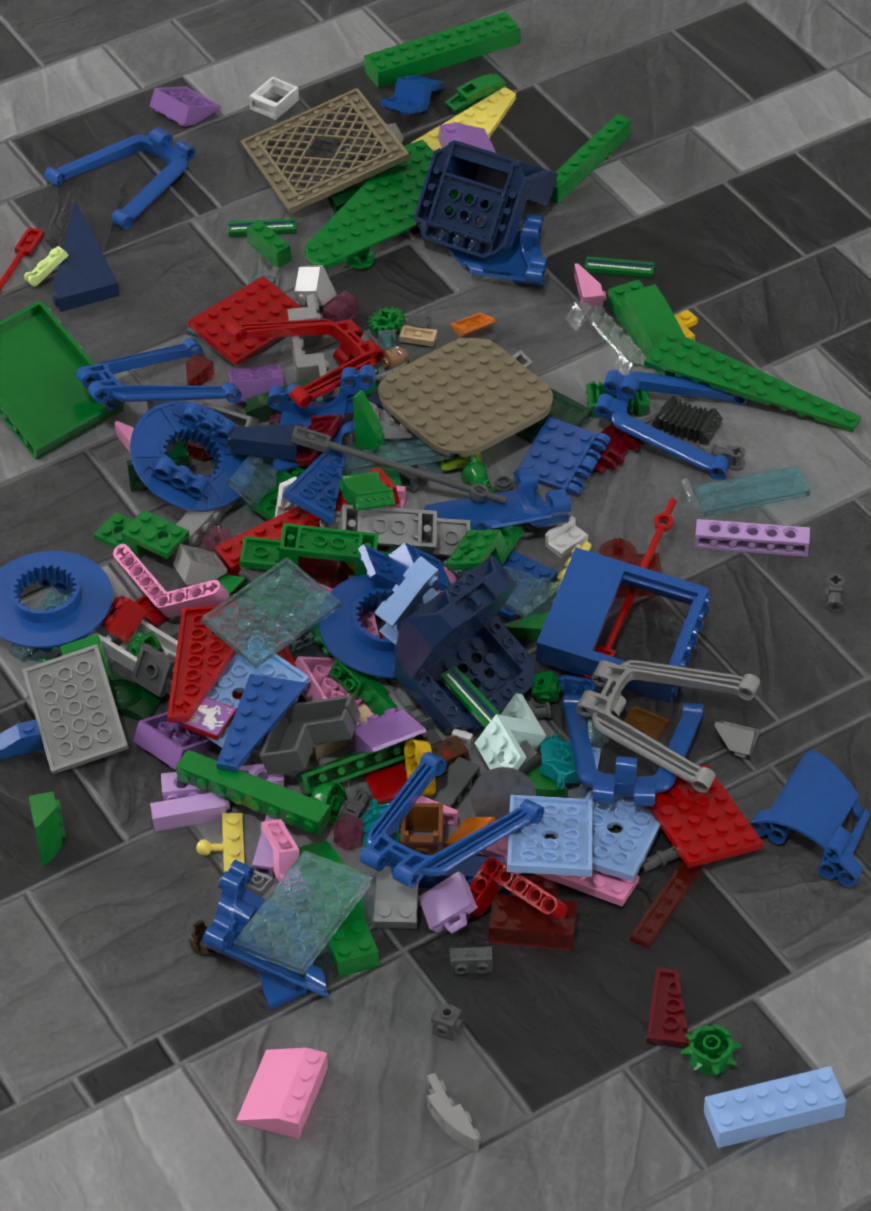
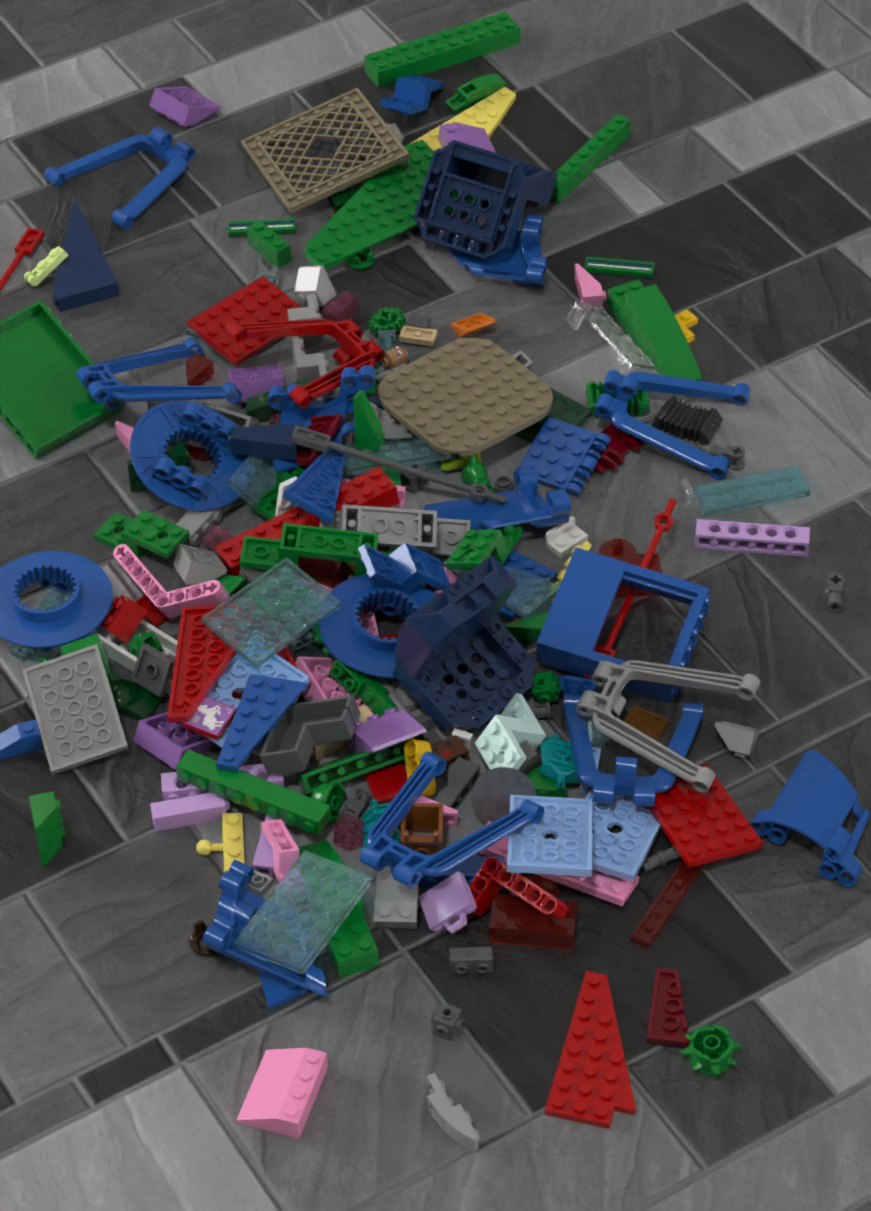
white window [249,77,299,120] -> none
green piece [340,471,395,511] -> none
light blue wedge [375,556,440,645] -> none
green tile [440,666,501,728] -> none
orange tile [443,817,496,847] -> none
green wing [643,329,861,433] -> none
light blue brick [704,1066,846,1148] -> none
none -> red wing [545,971,636,1129]

